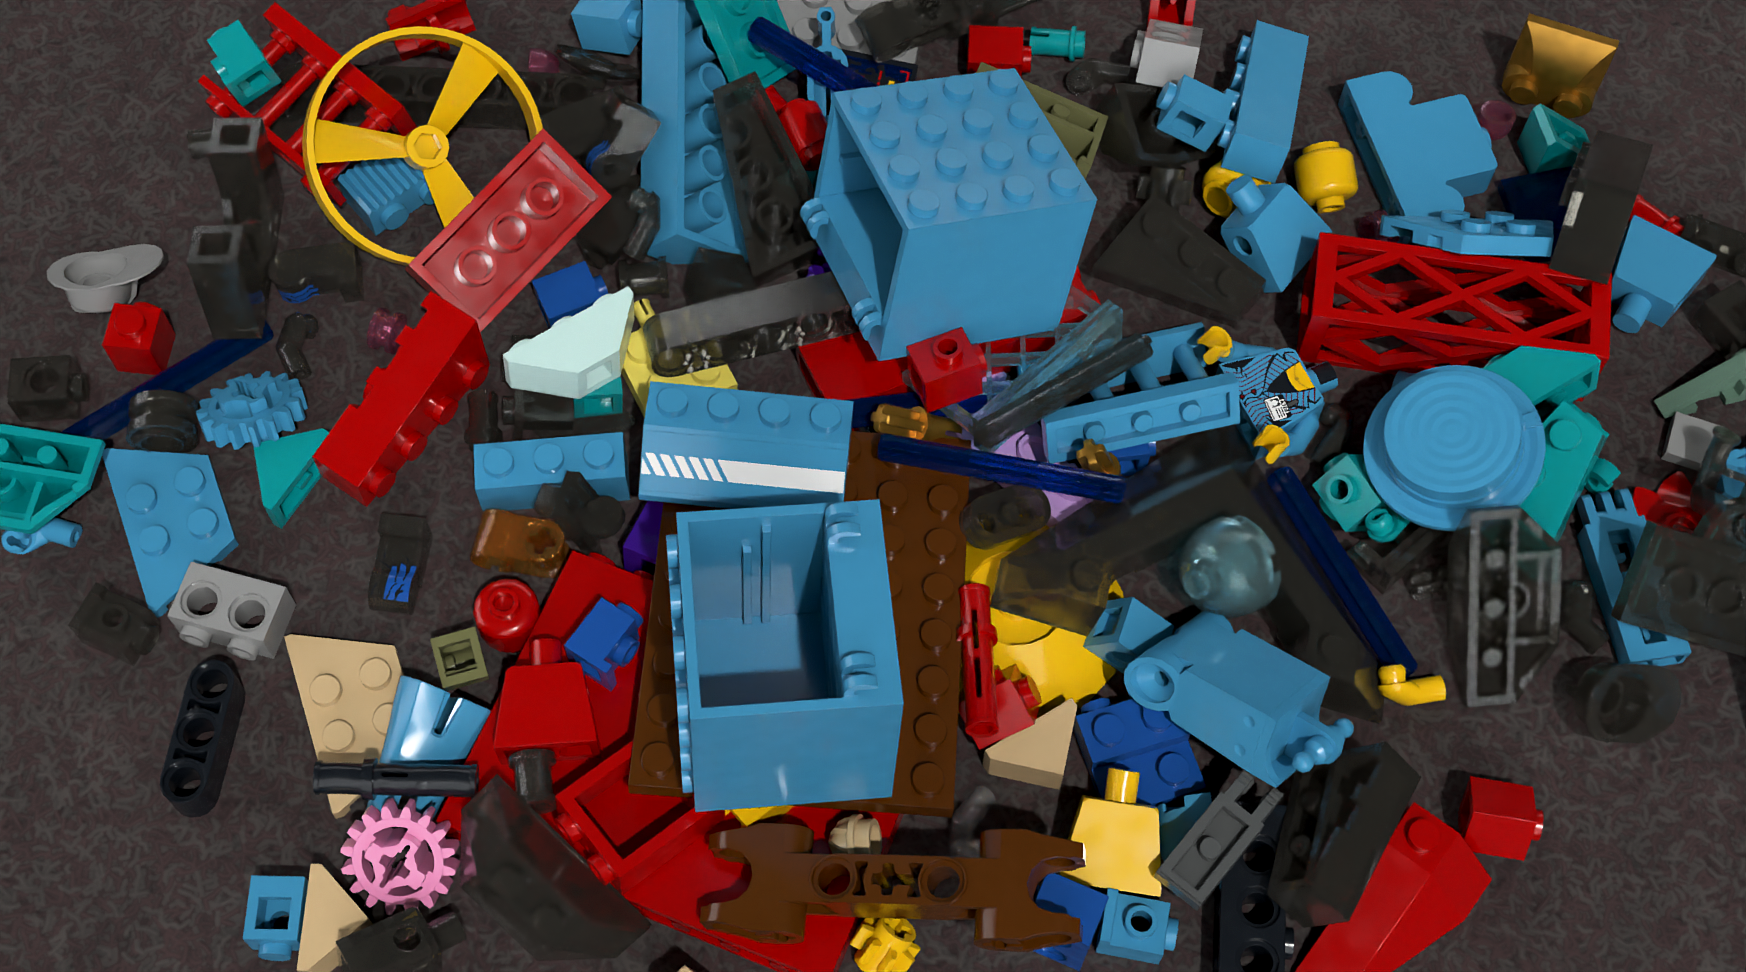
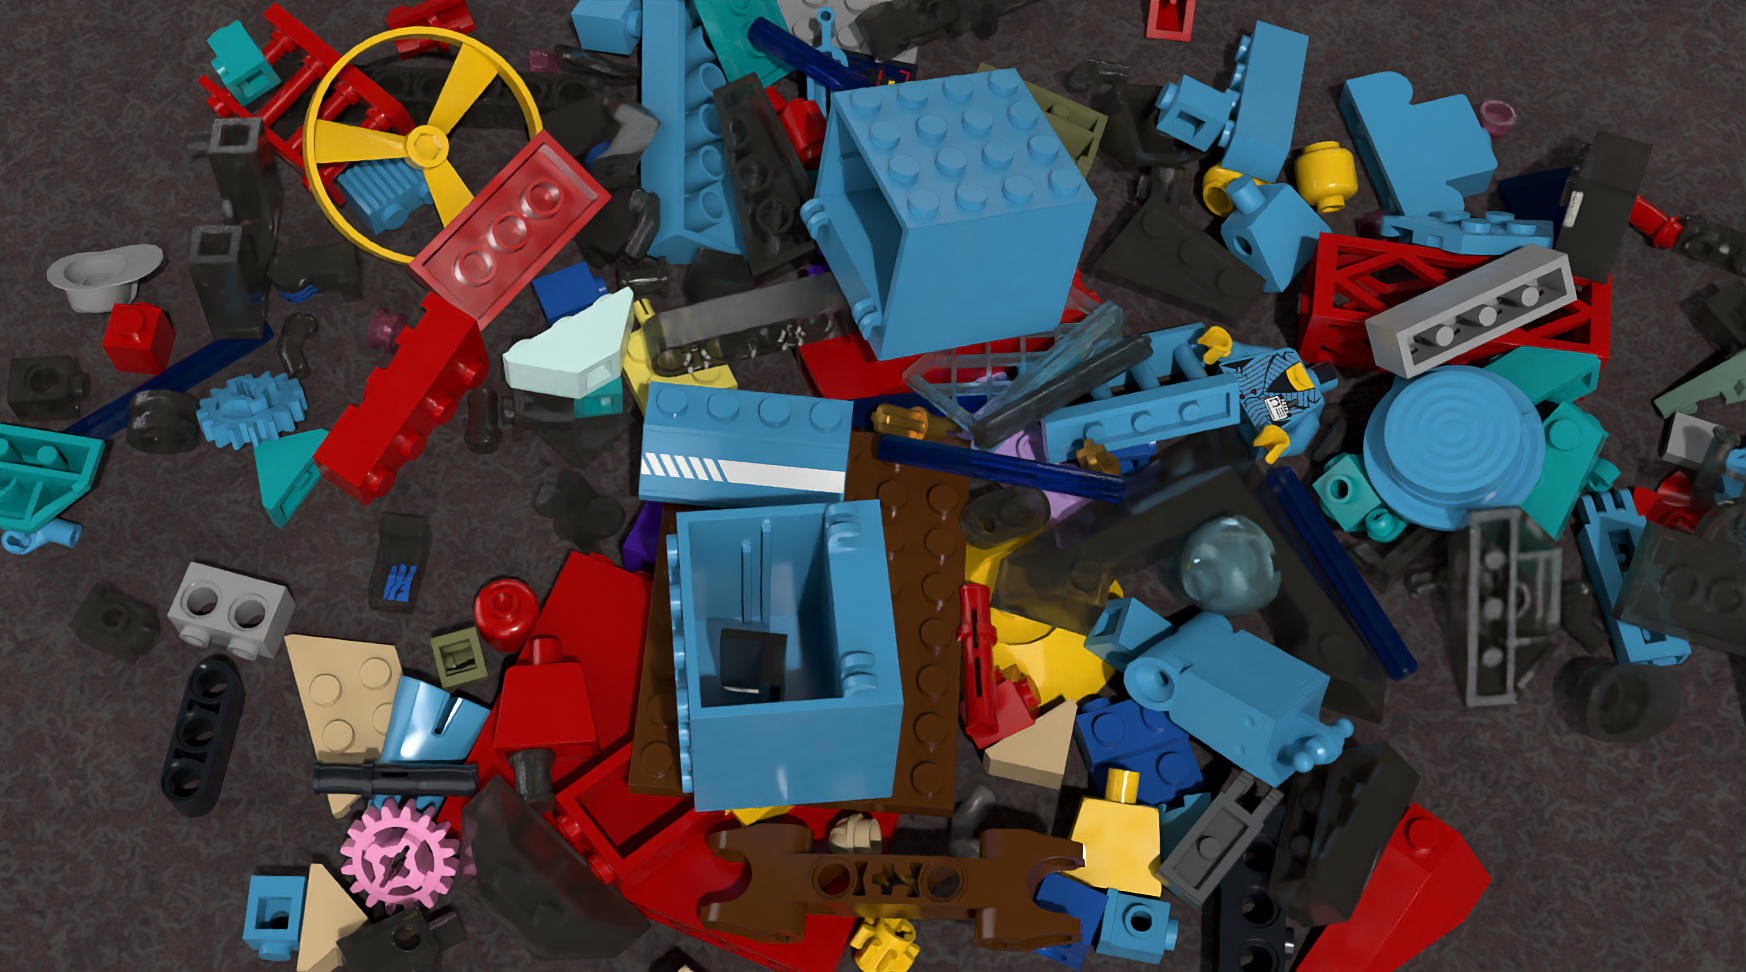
dark azure wing [102,448,239,619] -> none
clear orange piece [470,509,571,578] -> none
dark azure brick [473,432,630,513] -> none
blue brick [564,597,644,691] -> none
red brick [906,327,987,413] -> none
red brick [967,25,1032,77] -> none
teal pin [1029,26,1086,62] -> none
light grey brick [1130,19,1203,88] -> none
yellow arm [1377,664,1446,706] -> none
red brick [1458,776,1544,861] -> none
pearl gold slope [1502,13,1619,118] -> none
teal slope [1517,103,1600,180] -> none
dark azure torso [1609,215,1717,333] -> none
none -> clear smoke panel [720,628,788,703]
none -> light grey brick [1365,243,1577,379]

